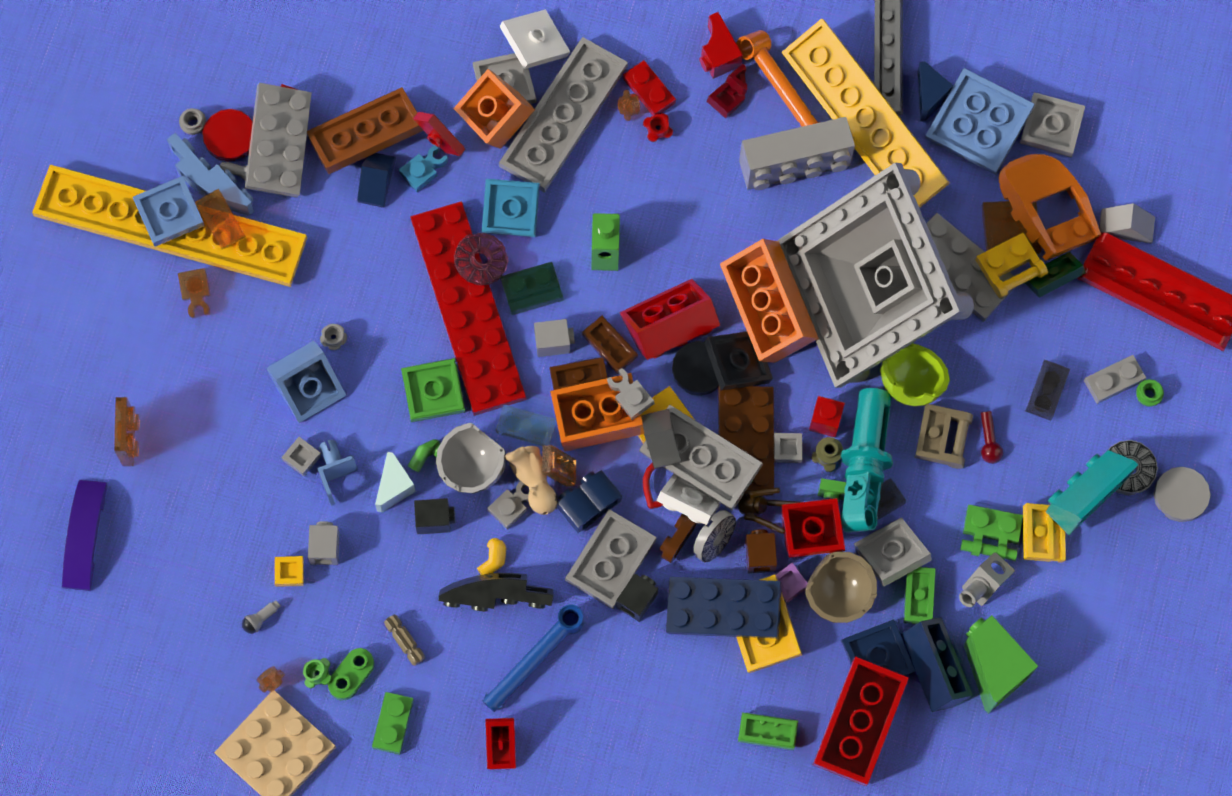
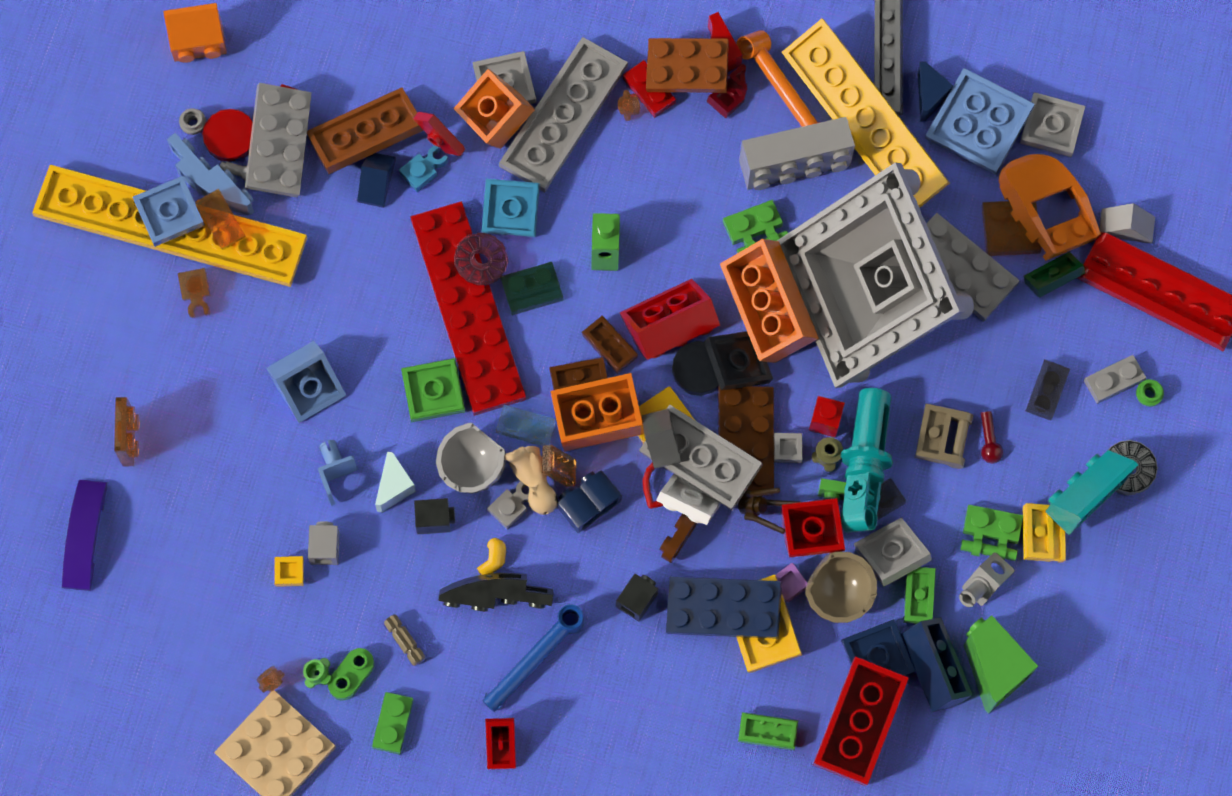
light grey piece [242,600,281,634] -> none
light grey plate [282,437,321,476] -> none
light grey plate [320,324,347,350] -> none
bright green arm [407,439,441,472] -> none
white plate [500,9,570,69] -> none
light grey brick [534,319,575,357] -> none
light grey plate [565,509,657,609] -> none
light grey plate [607,368,654,420] -> none
red plate [643,113,673,142] -> none
light grey tile [694,510,736,563] -> none
reddish brown brick [745,529,777,573] -> none
lime cylinder [880,343,950,407] -> none
yellow plate [975,233,1048,298] -> none
light grey tile [1154,467,1211,522] -> none
none -> orange slope [163,3,227,63]
none -> dark orange plate [646,38,729,93]
none -> bright green plate [723,199,788,253]

